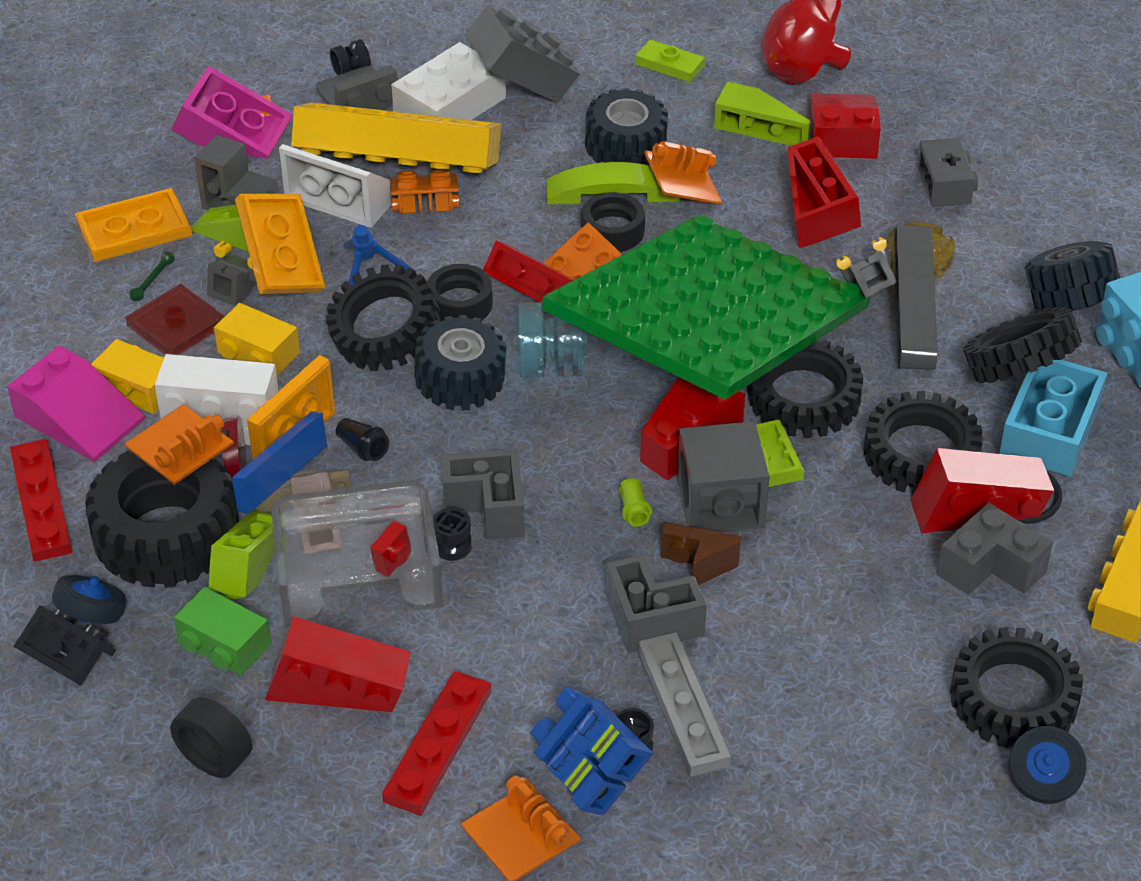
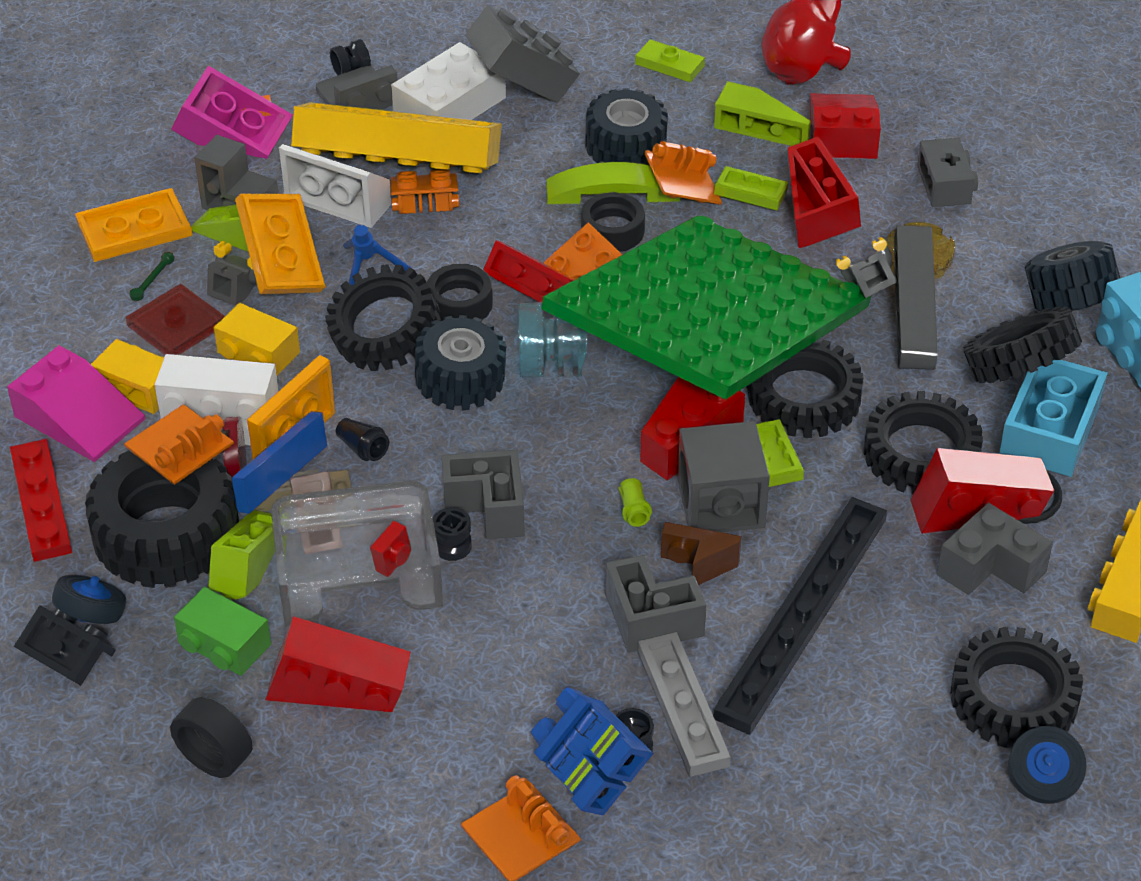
red plate [382,671,492,816] -> none
none -> black plate [713,497,887,735]
none -> lime plate [714,166,789,211]

